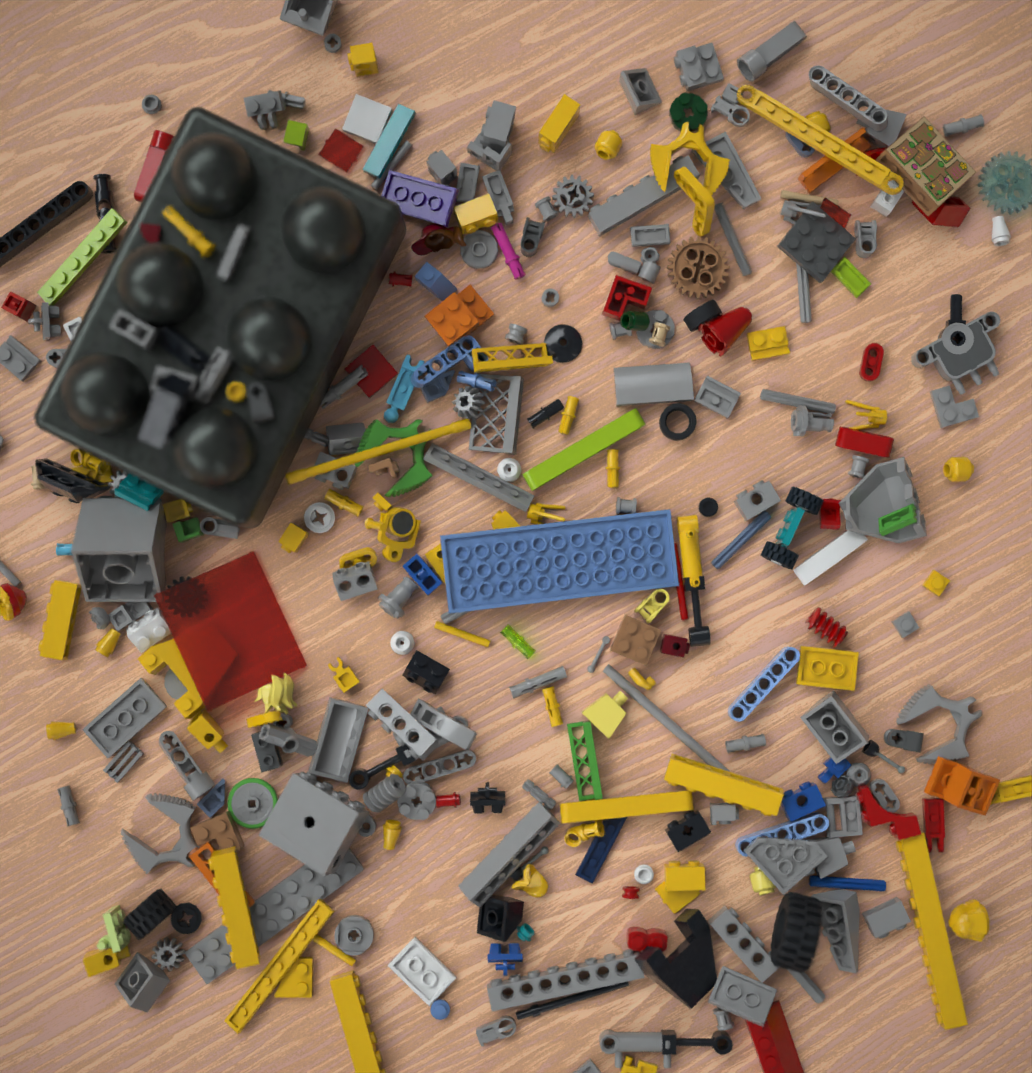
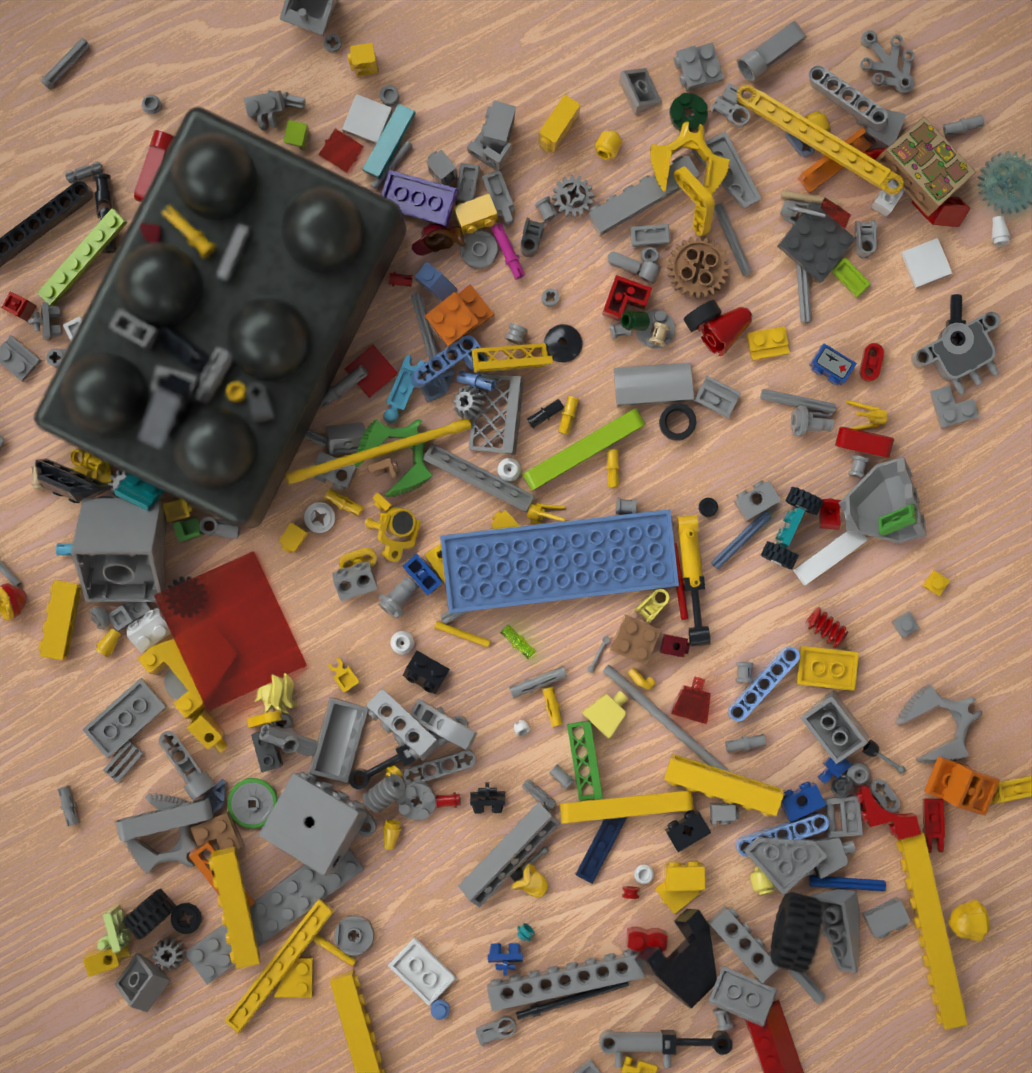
yellow cone [46,721,76,741] -> none
black slope [477,895,524,942] -> none
yellow connector [564,820,605,847] -> none
dark grey piece [884,729,924,753] -> none
yellow head [943,457,974,482] -> none
none -> light grey axle [41,38,90,89]
none -> light grey axle [65,161,103,183]
none -> light grey beam [115,798,214,841]
none -> light grey tile [380,85,399,106]
none -> light grey axle [411,293,439,367]
none -> white hinge [514,720,531,737]
none -> clear red torso [669,676,711,725]
none -> light grey bush [736,662,753,682]
none -> brick [809,343,857,385]
none -> light grey plant [860,30,915,93]
none -> white tile [901,238,952,288]

